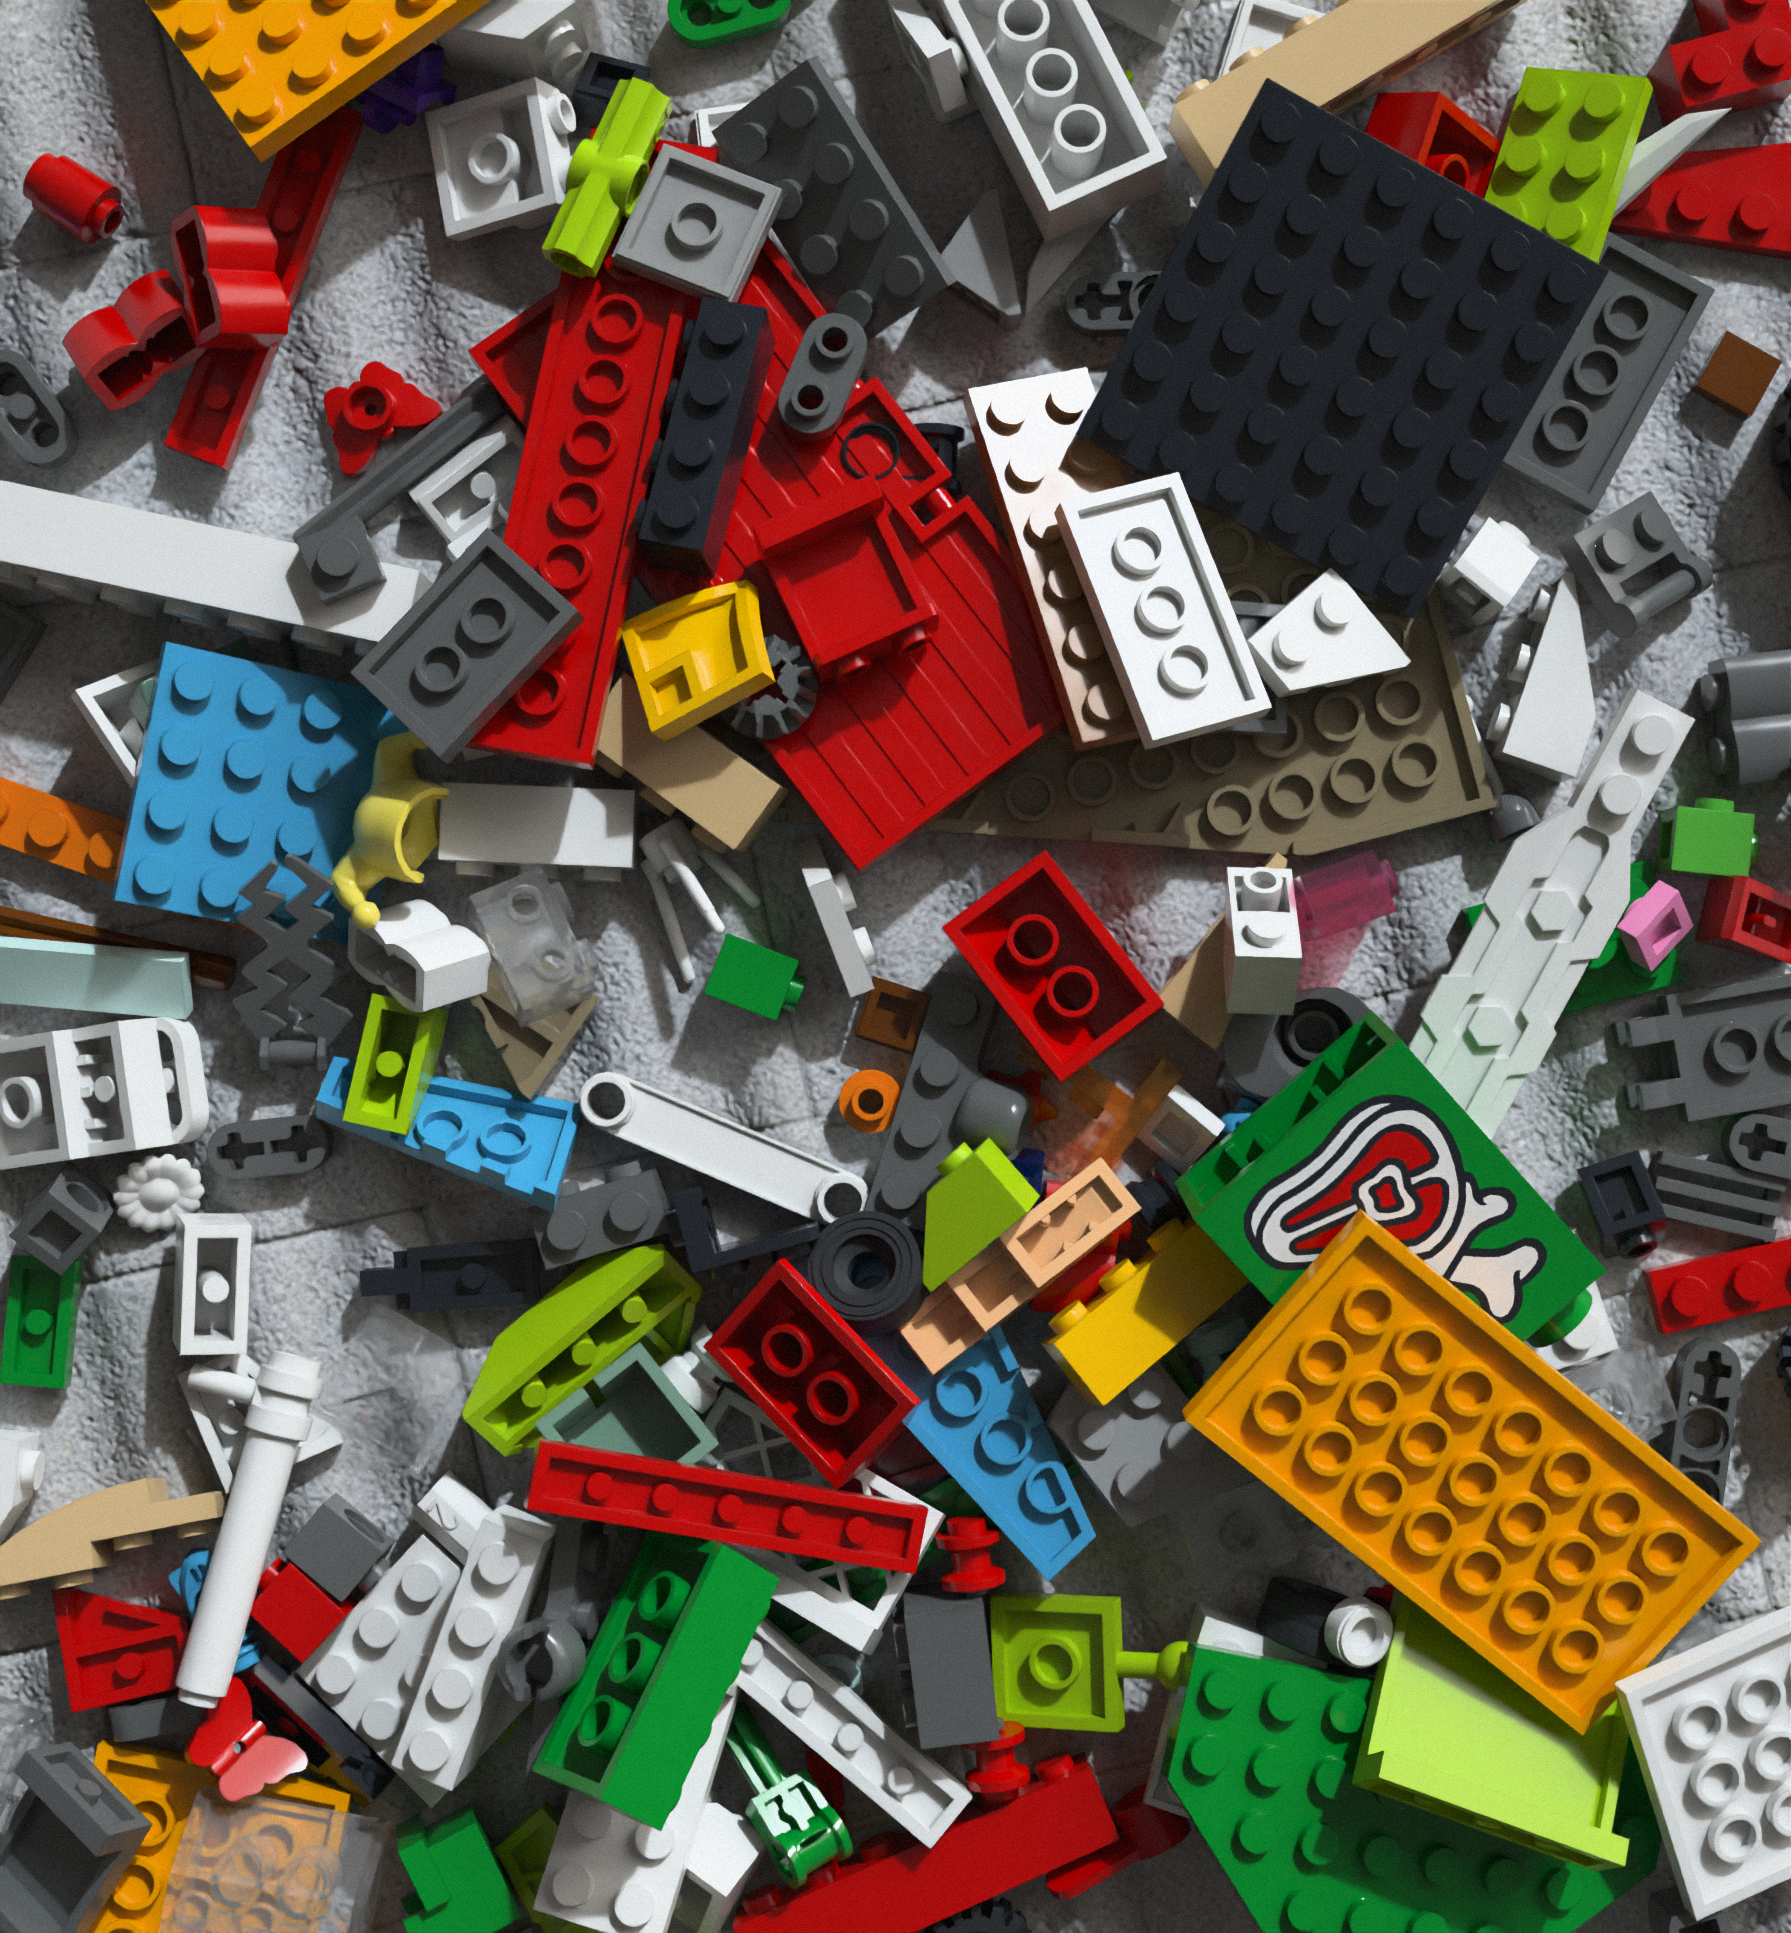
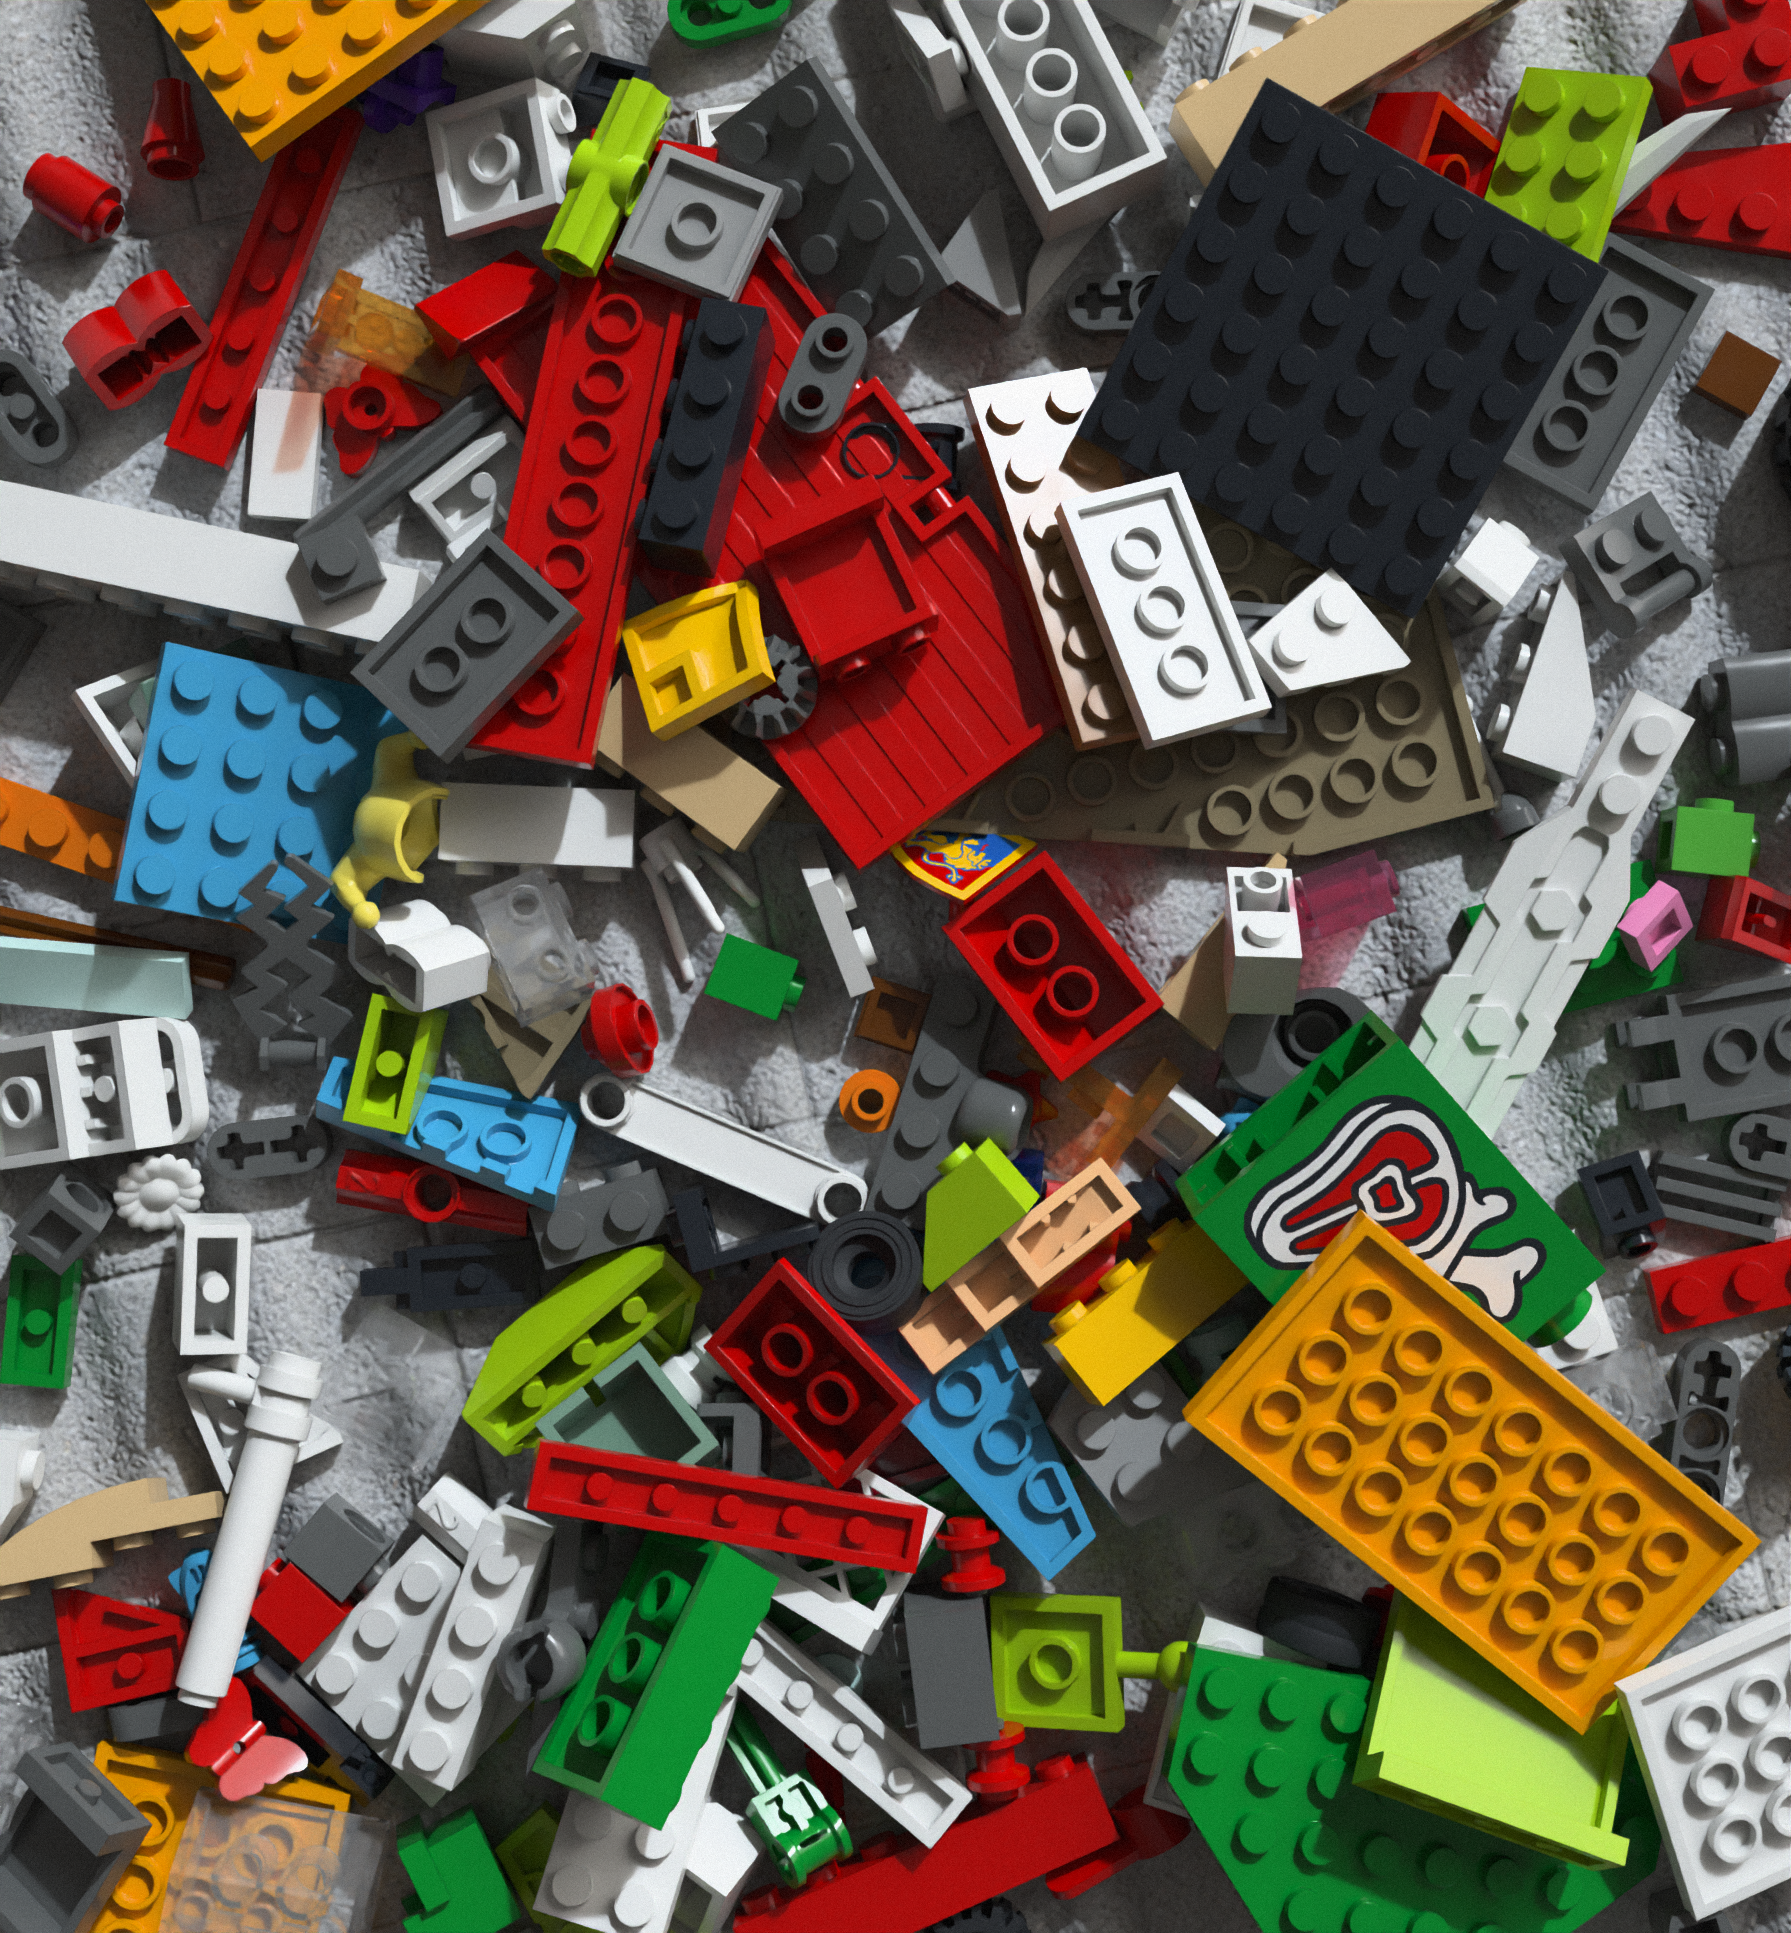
red brick [170,205,291,349] -> none
white tile [1324,1596,1393,1668] -> none
none -> red cone [140,78,205,181]
none -> white tile [247,389,325,522]
none -> clear orange bracket [303,269,471,399]
none -> red piece [335,1148,533,1236]
none -> red slope [413,250,558,362]
none -> red plate [581,983,659,1080]
none -> dark grey bracket [697,1392,772,1478]
none -> shield [890,831,1038,921]

